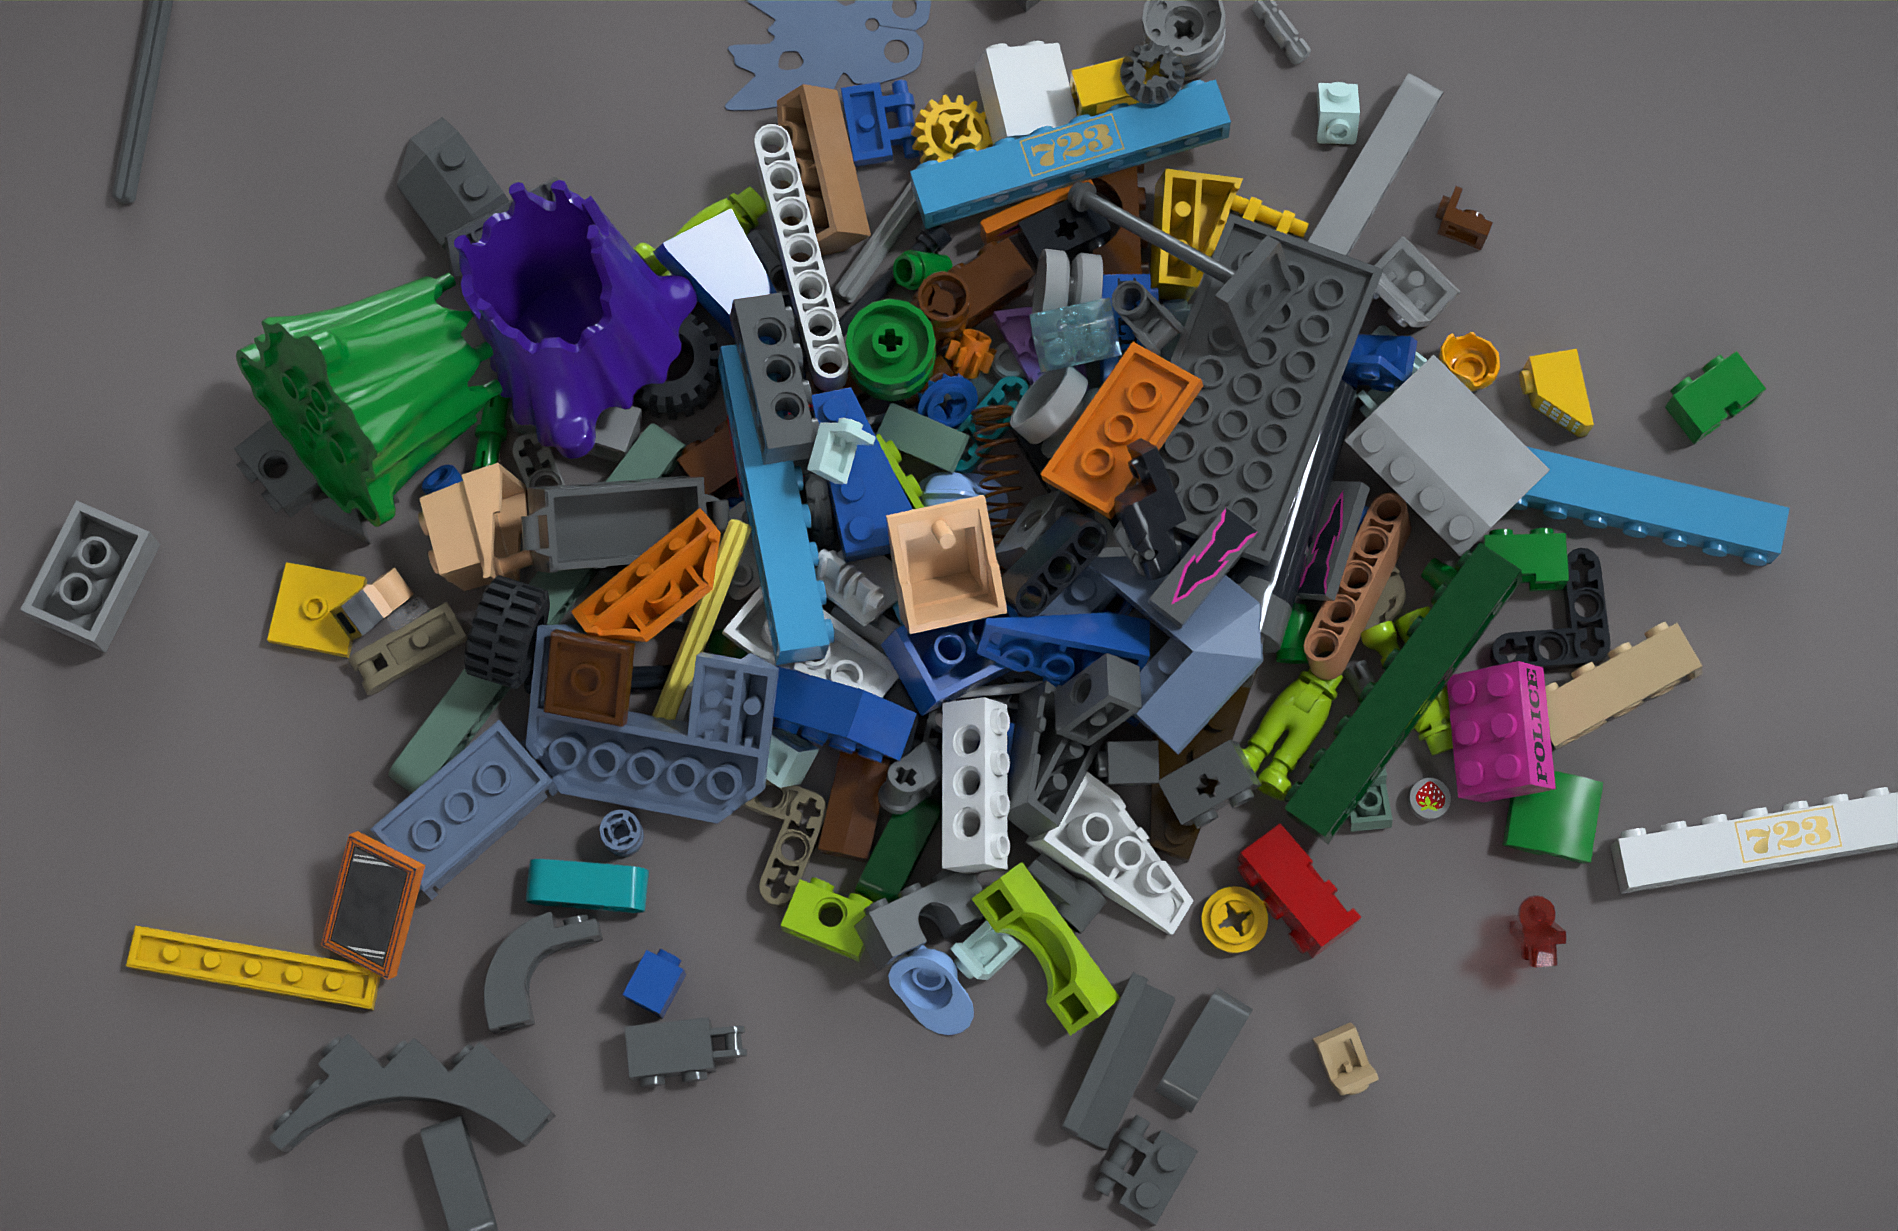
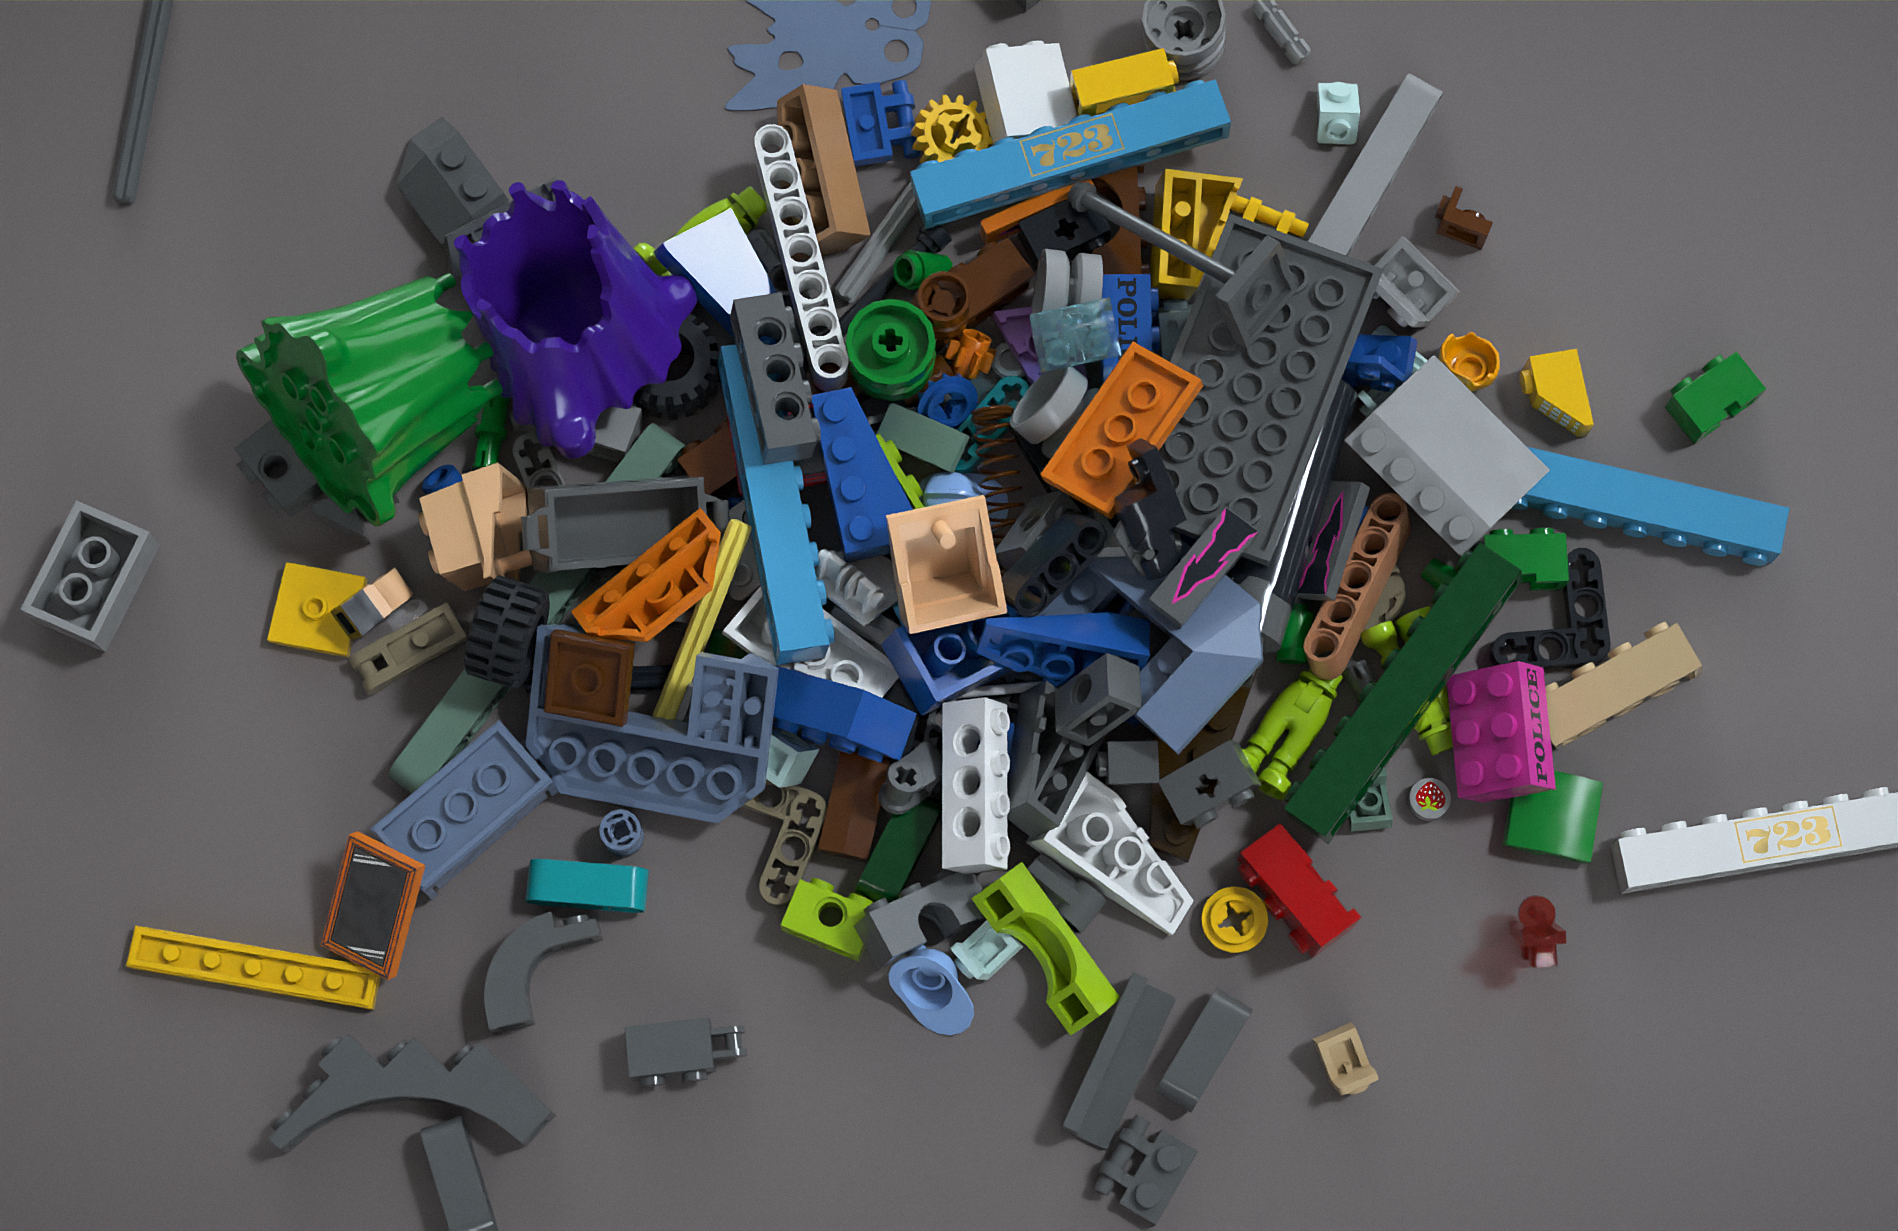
blue brick [622,949,687,1019] -> none
light grey axle [804,473,835,547] -> none
light aqua bracket [807,418,876,484] -> none
dark grey piece [1111,280,1187,356] -> none
dark grey gear [1120,41,1185,104] -> none

